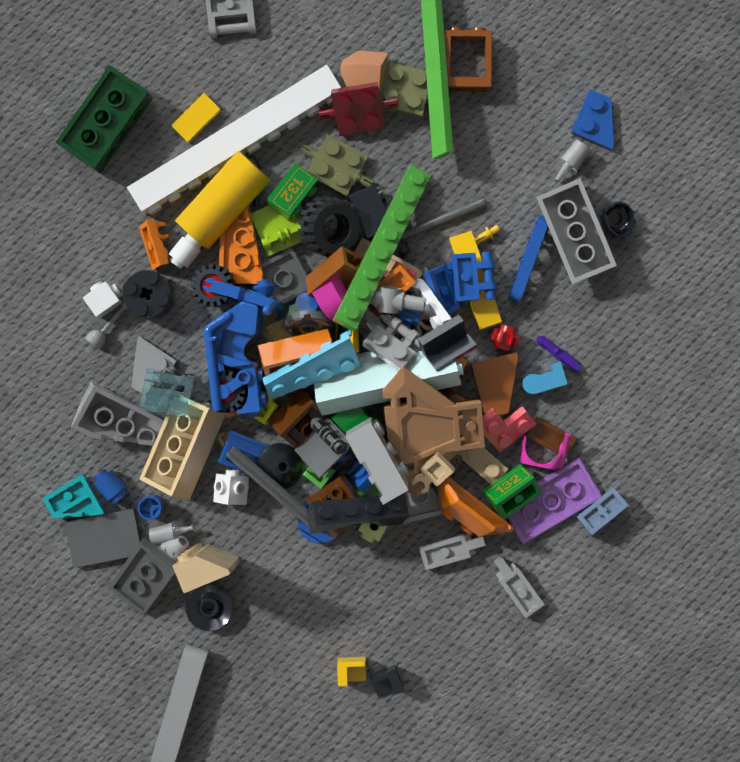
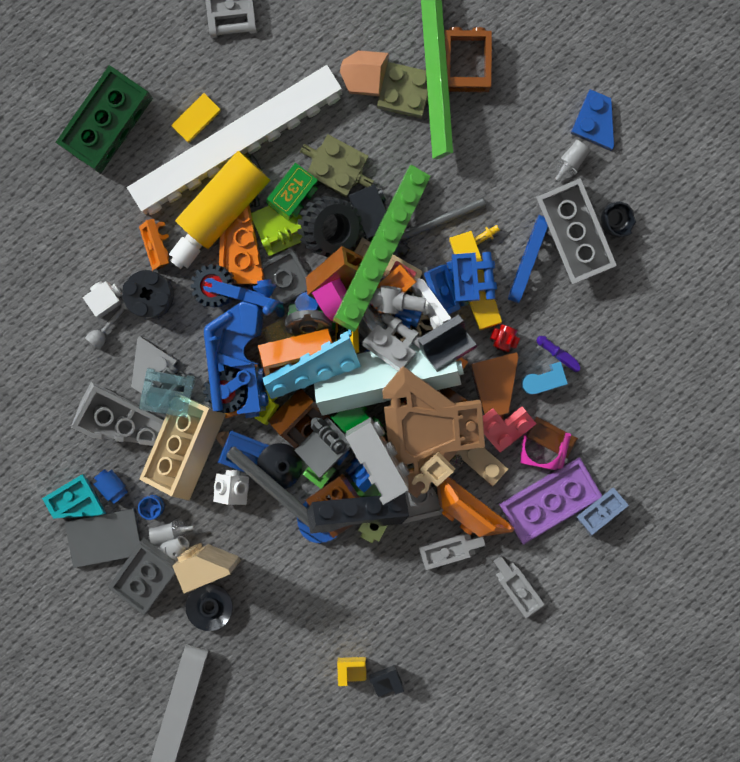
dark red plate [318,82,399,136] -> none
green brick [483,464,542,520] -> none

